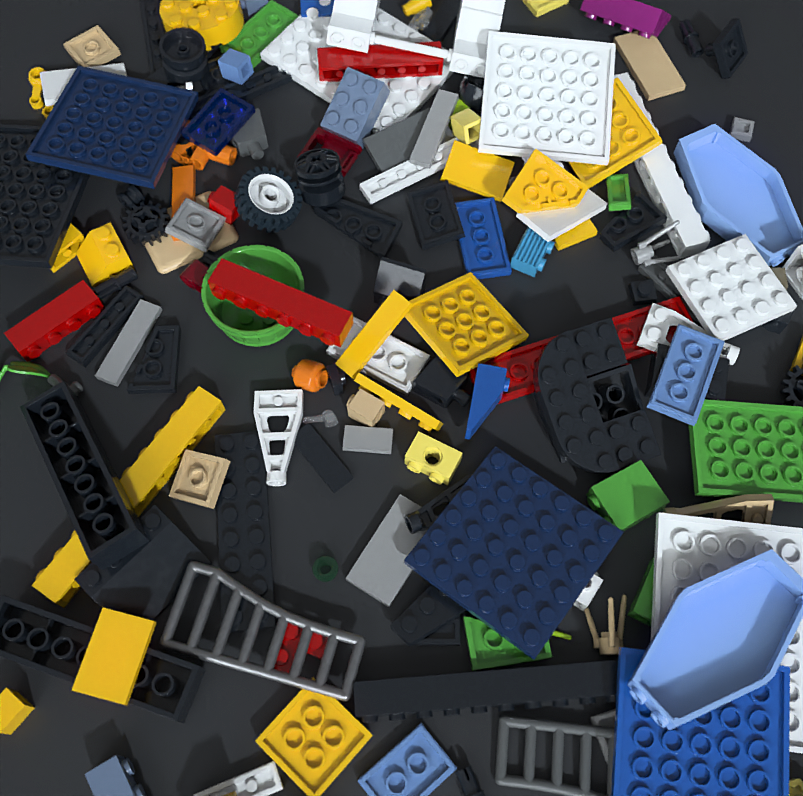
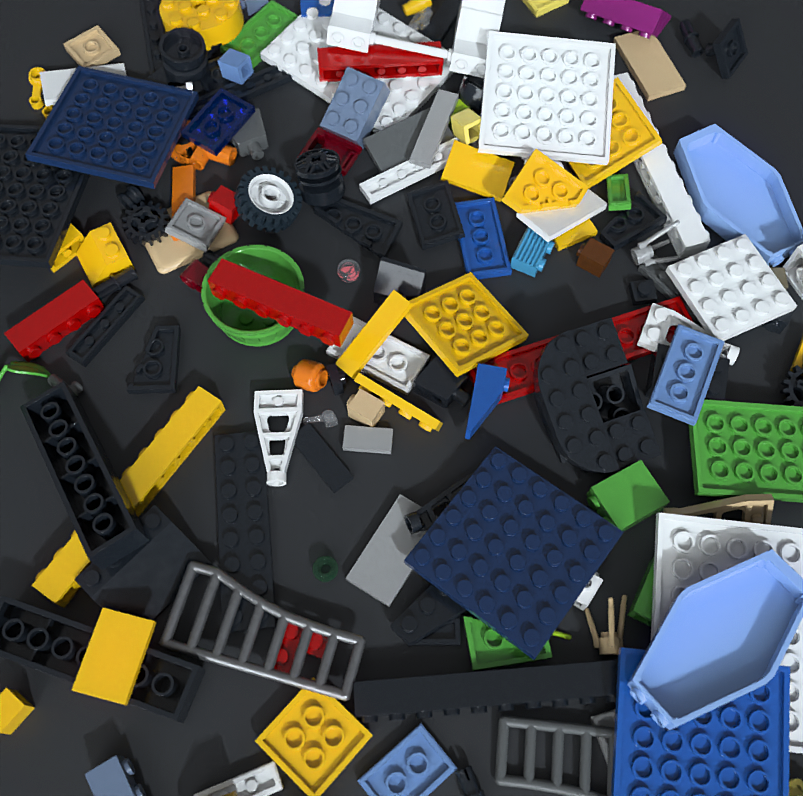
light grey tile [95,299,163,387] -> none
tan plate [169,449,230,509] -> none
light yellow brick [405,431,463,485] -> none
light grey tile [729,117,755,142] -> none
none -> clear tile [337,259,360,282]
none -> reddish brown brick [576,238,615,278]

